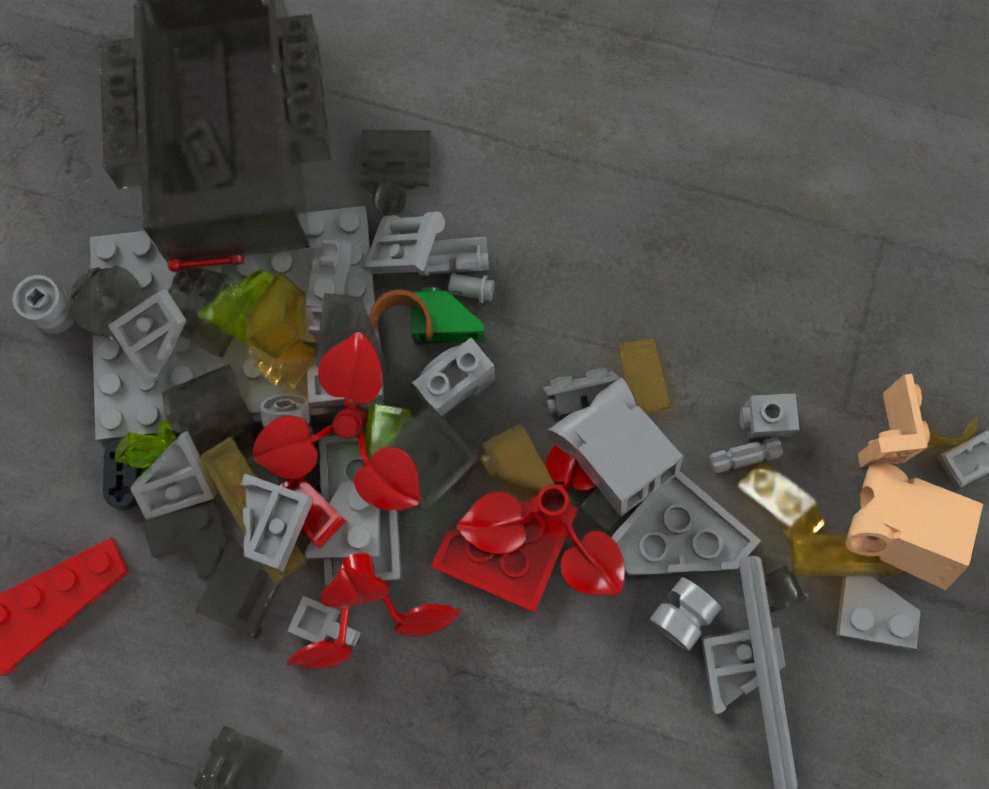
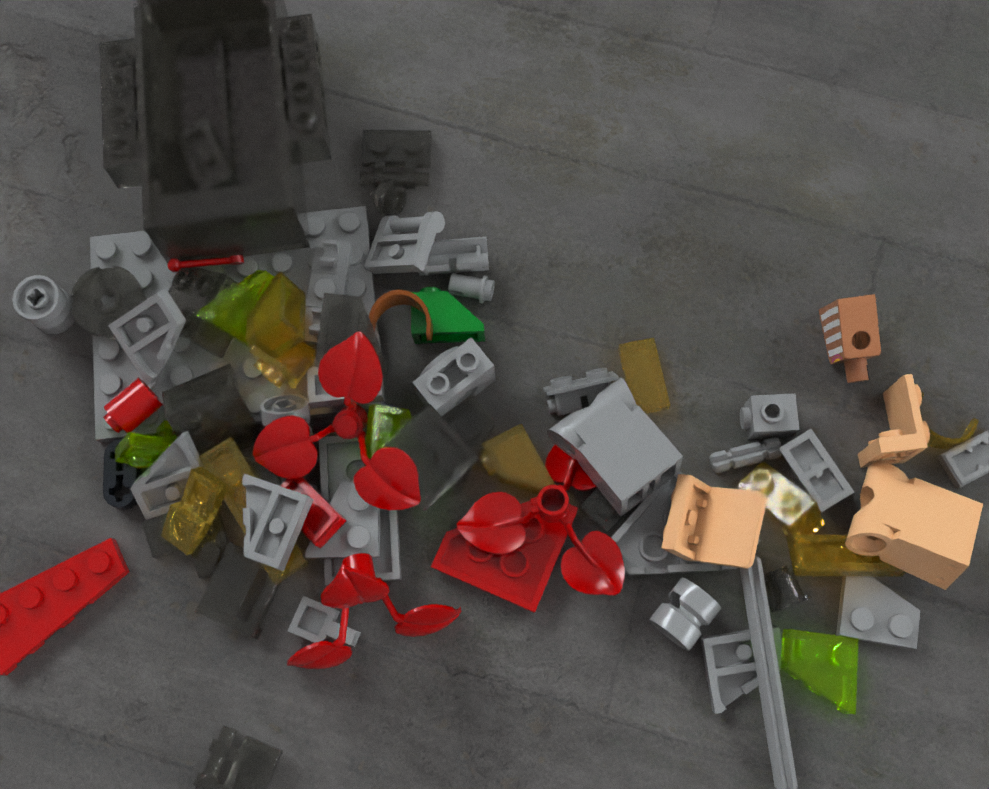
none -> red brick [103,377,164,434]
none -> clear yellow slope [161,466,228,555]
none -> light nougat bracket [661,474,767,569]
none -> light grey hinge [779,429,854,512]
none -> clear neon green wing [781,629,859,714]
none -> nougat torso [819,294,881,383]

